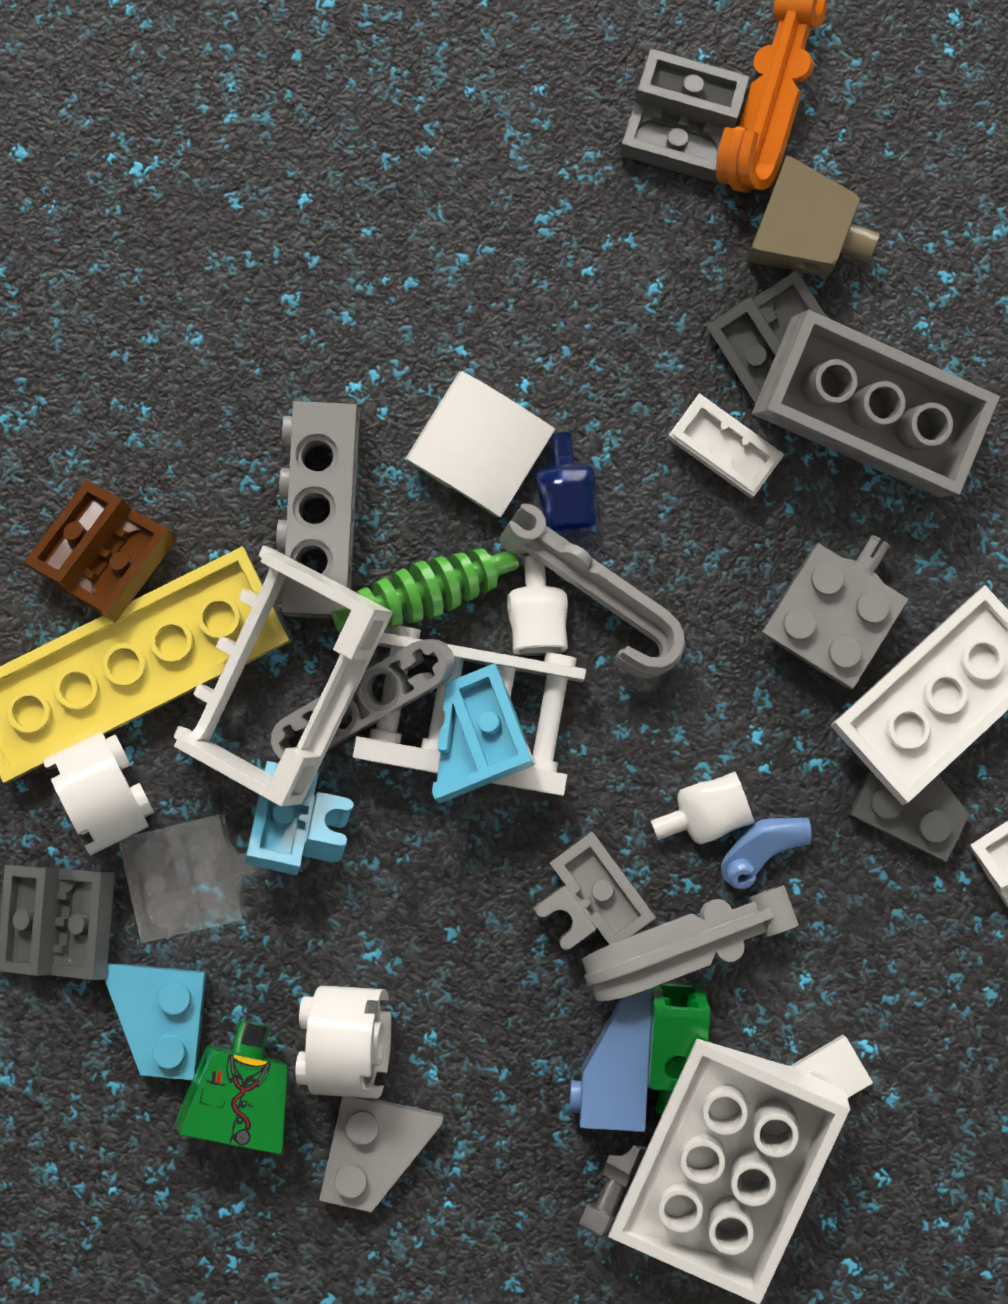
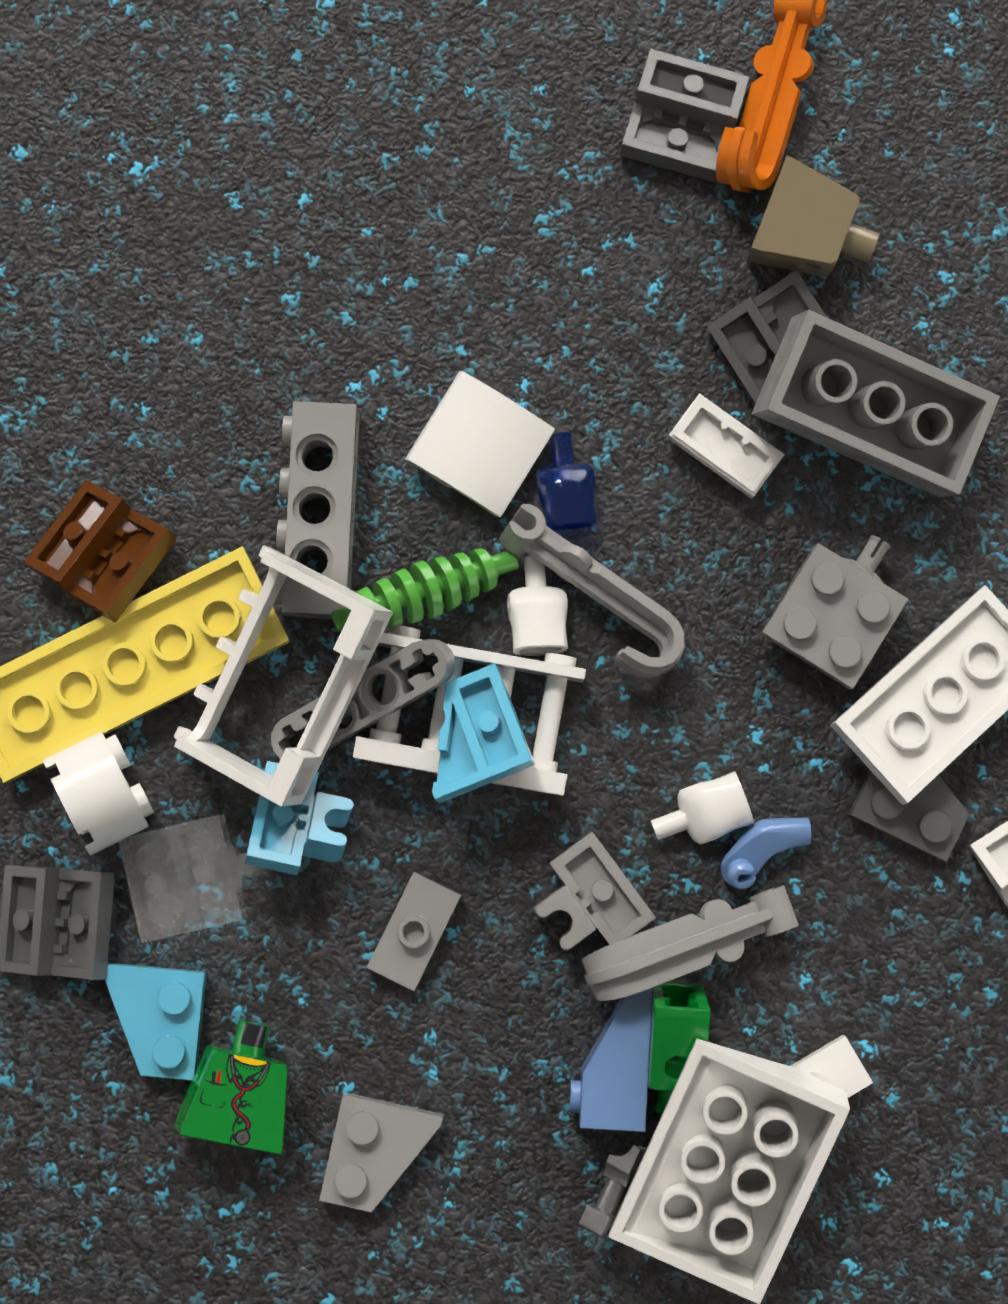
white brick [296,985,391,1099] -> none
none -> light grey plate [367,871,461,991]

